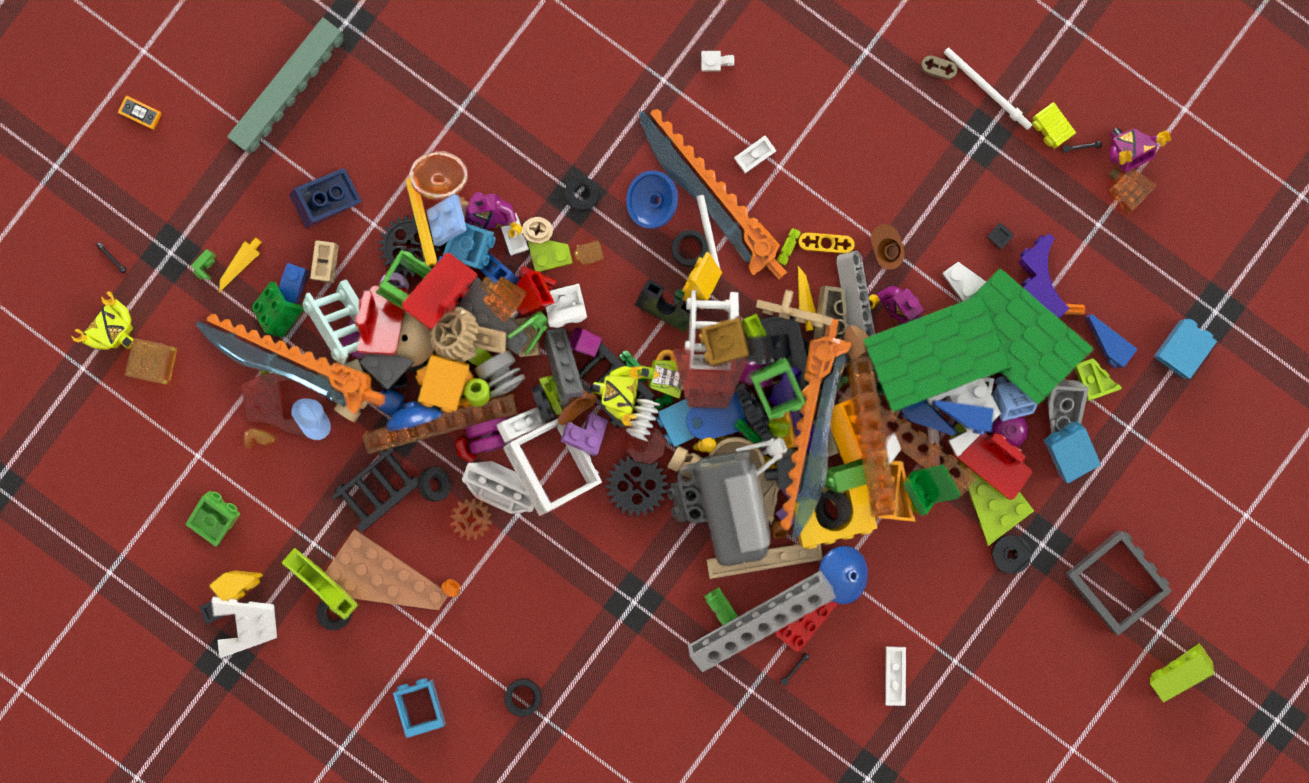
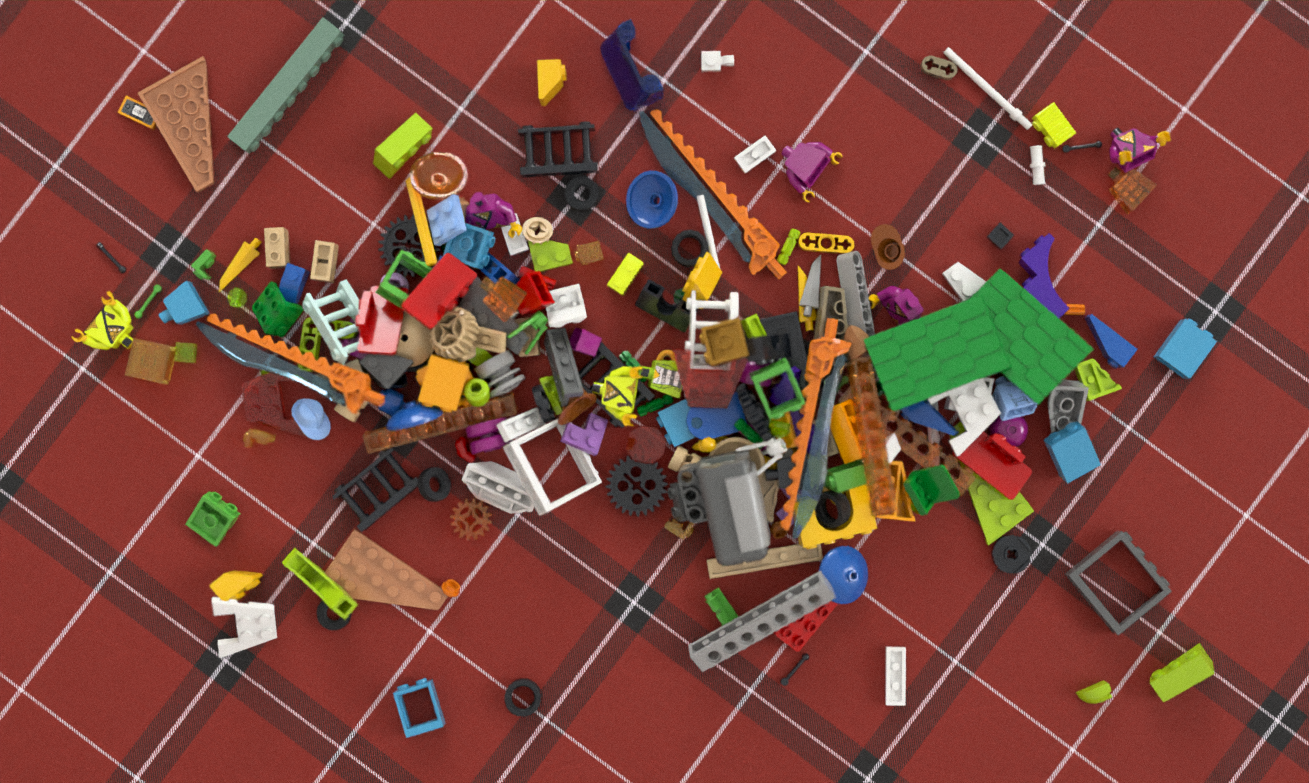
black plate [199,601,226,624] -> none
dark blue slope [289,168,362,229] -> none
white piece [626,399,660,441] -> none
tan plate [756,290,832,328] -> none
blue slope [932,400,994,435] -> none
none -> bright green hinge [135,285,162,319]
none -> nougat wing [138,56,214,193]
none -> dark azure torso [159,281,210,325]
none -> clear neon green plate [174,342,197,363]
none -> clear neon green plate [227,287,247,308]
none -> tan brick [264,227,290,269]
none -> lime beam [298,317,359,373]
none -> lime wedge [373,113,432,179]
none -> black fence [518,121,598,178]
none -> yellow slope [537,59,567,106]
none -> clear blue windscreen [600,19,664,111]
none -> neon yellow brick [607,253,643,296]
none -> clear yellow bracket [664,519,694,540]
none -> magenta torso [782,142,842,202]
none -> light grey bar [799,255,821,317]
none -> white pin [1030,145,1046,185]
none -> lime brick [1076,680,1113,704]

